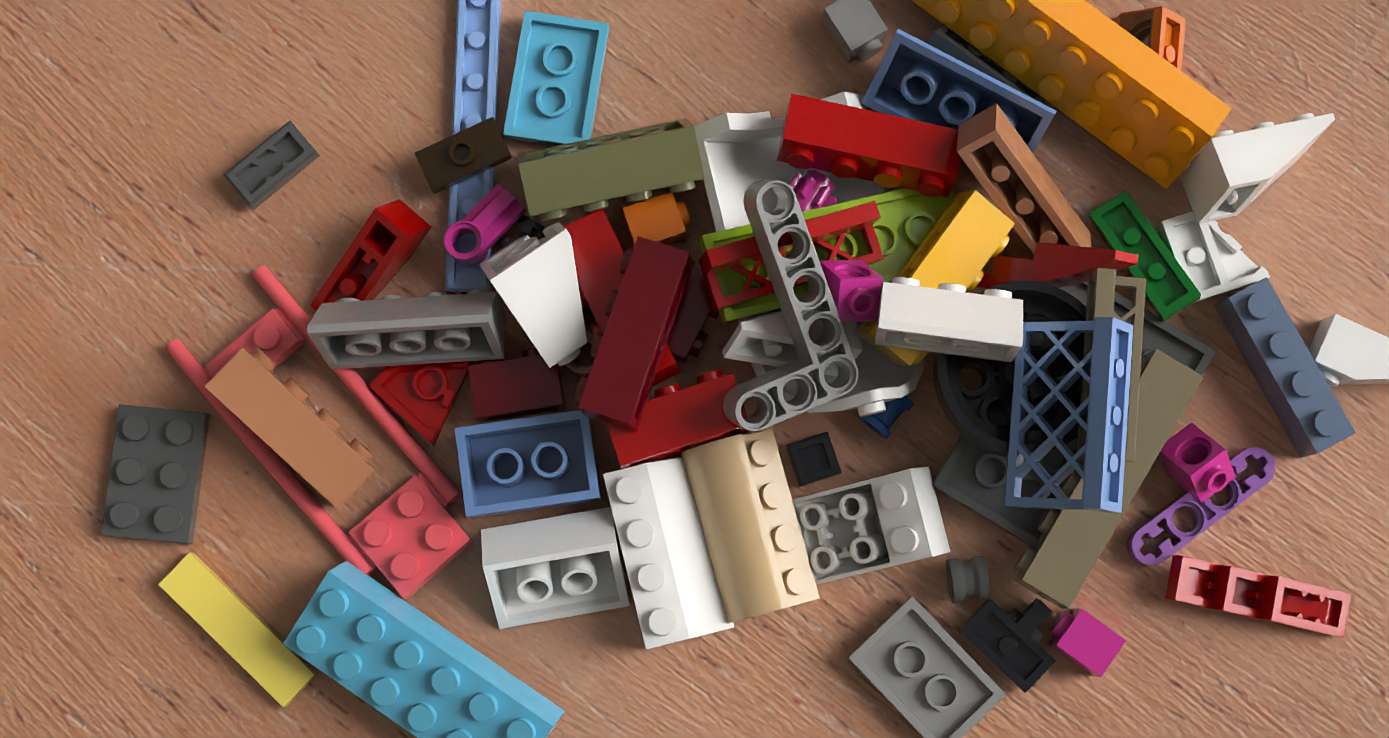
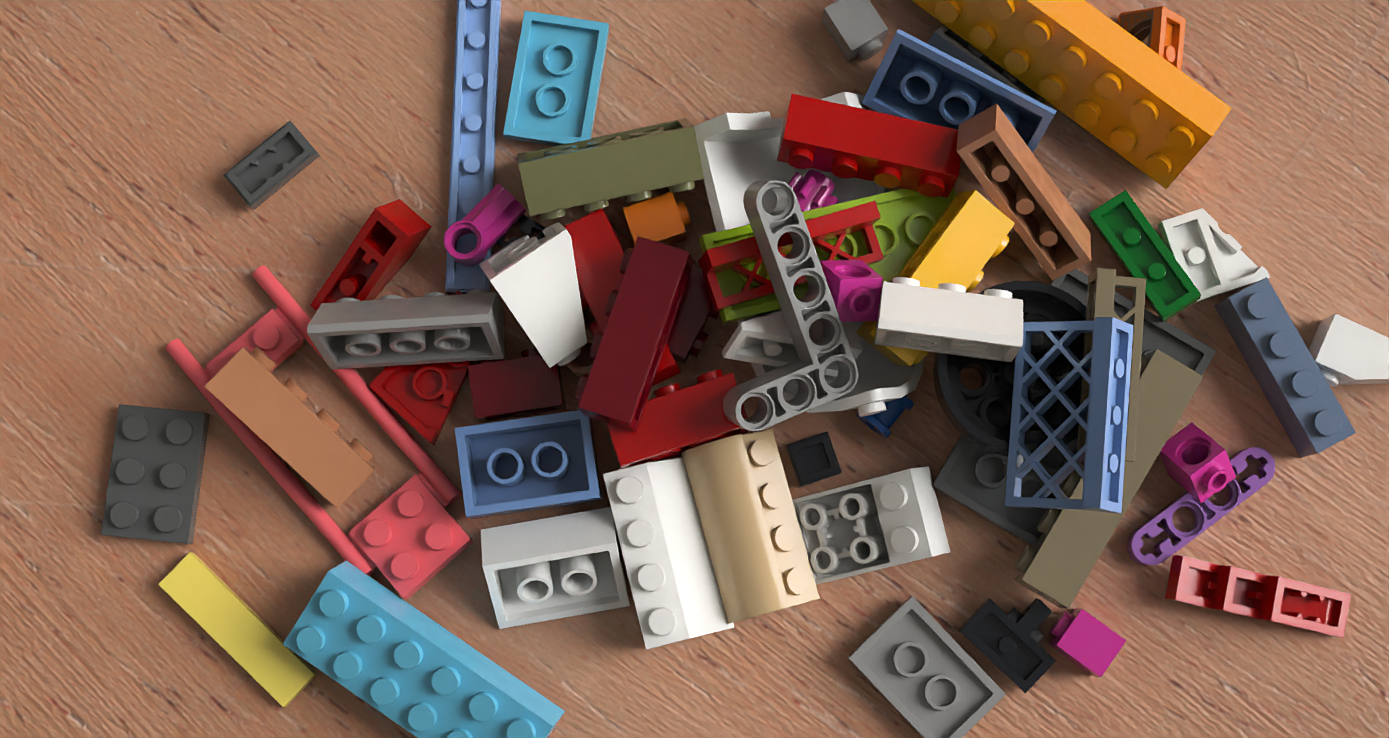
dark brown plate [414,117,512,194] -> none
dark grey wheel [946,556,990,603] -> none
red slope [973,242,1139,291] -> none
white slope [1180,113,1335,224] -> none

